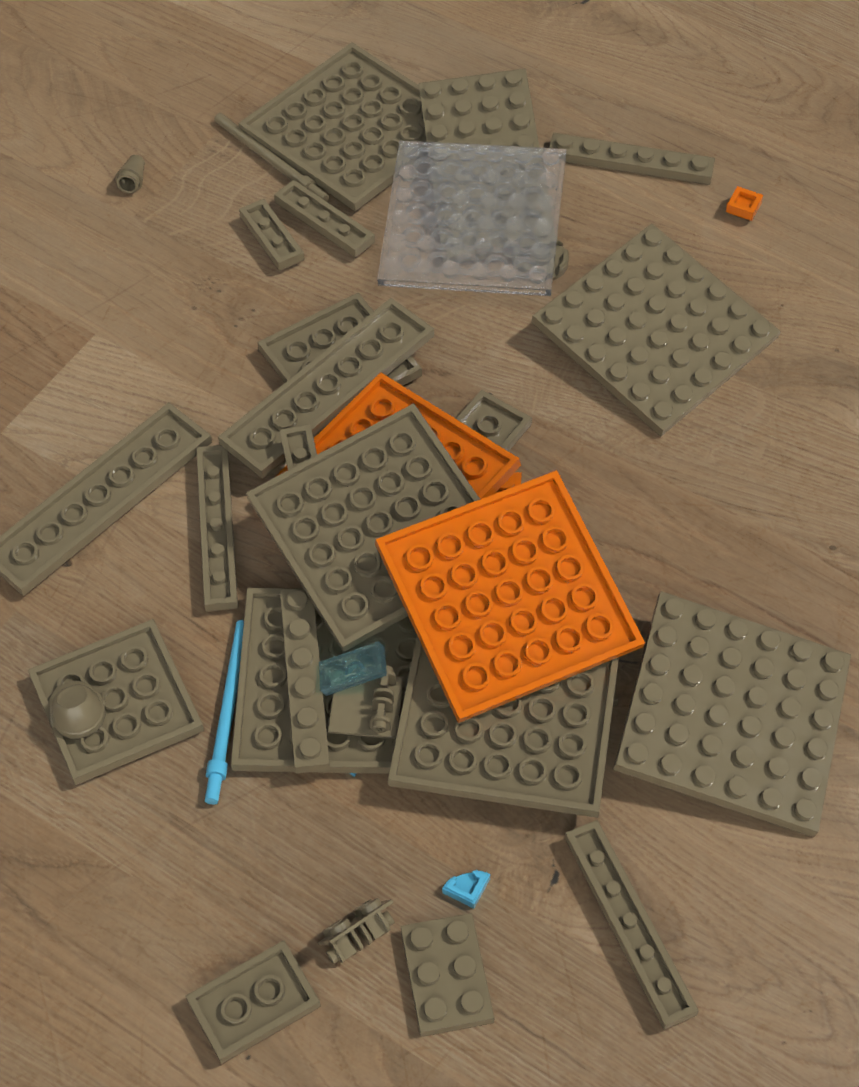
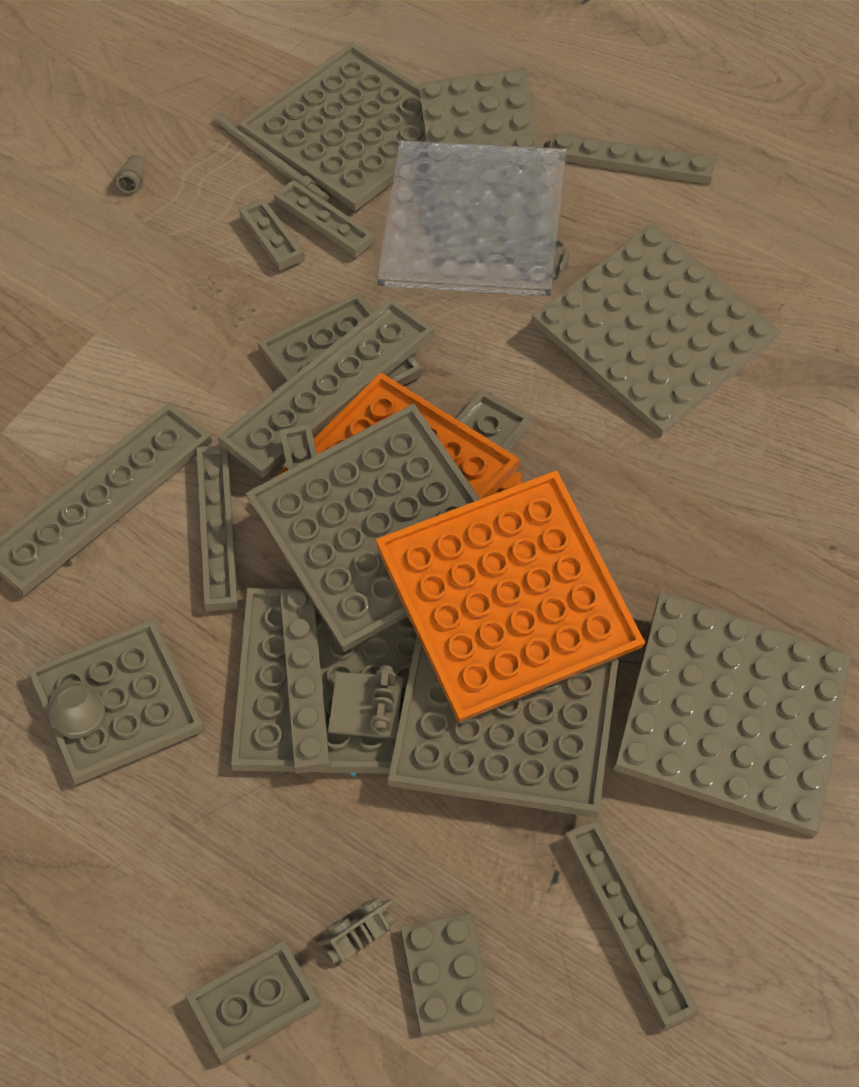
medium azure bar [204,620,244,805] -> none
clear light blue plate [319,641,387,696] -> none
medium azure tile [442,870,491,909] -> none
orange plate [726,186,764,221] -> none

